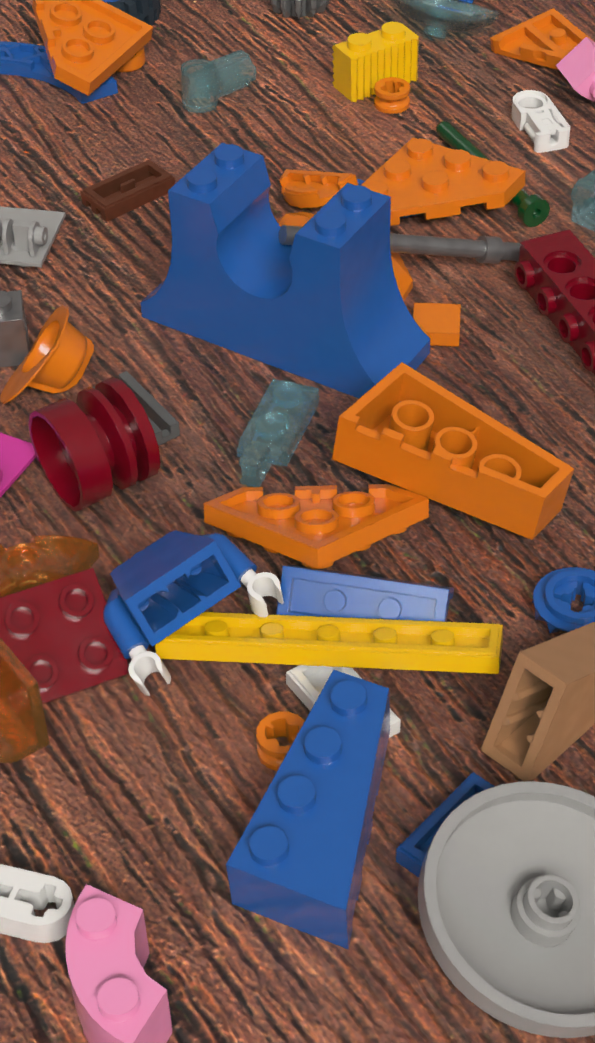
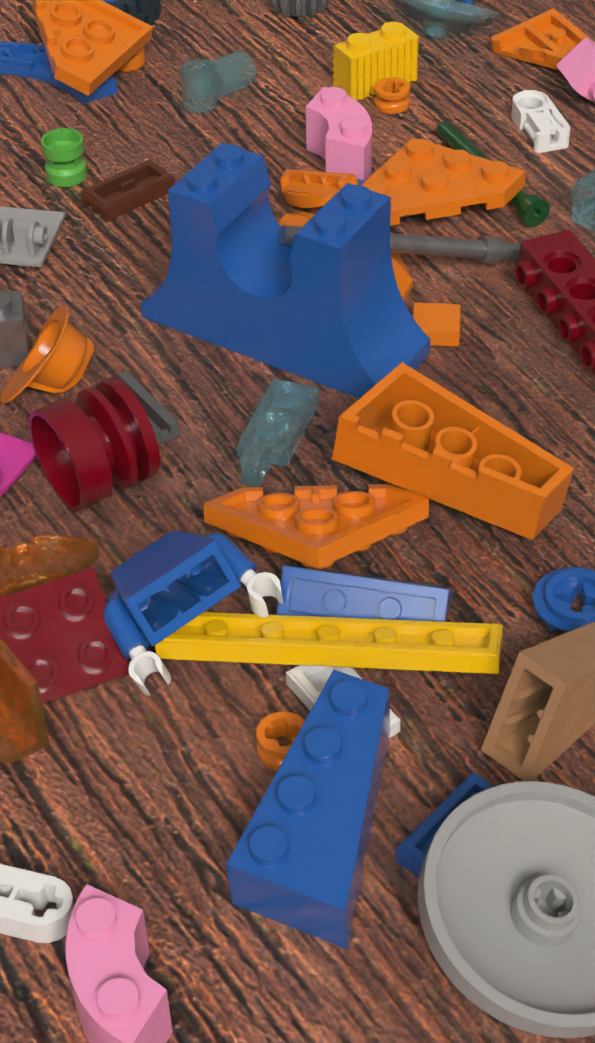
none -> bright green wheel [41,128,88,187]
none -> bright pink brick [306,87,372,181]

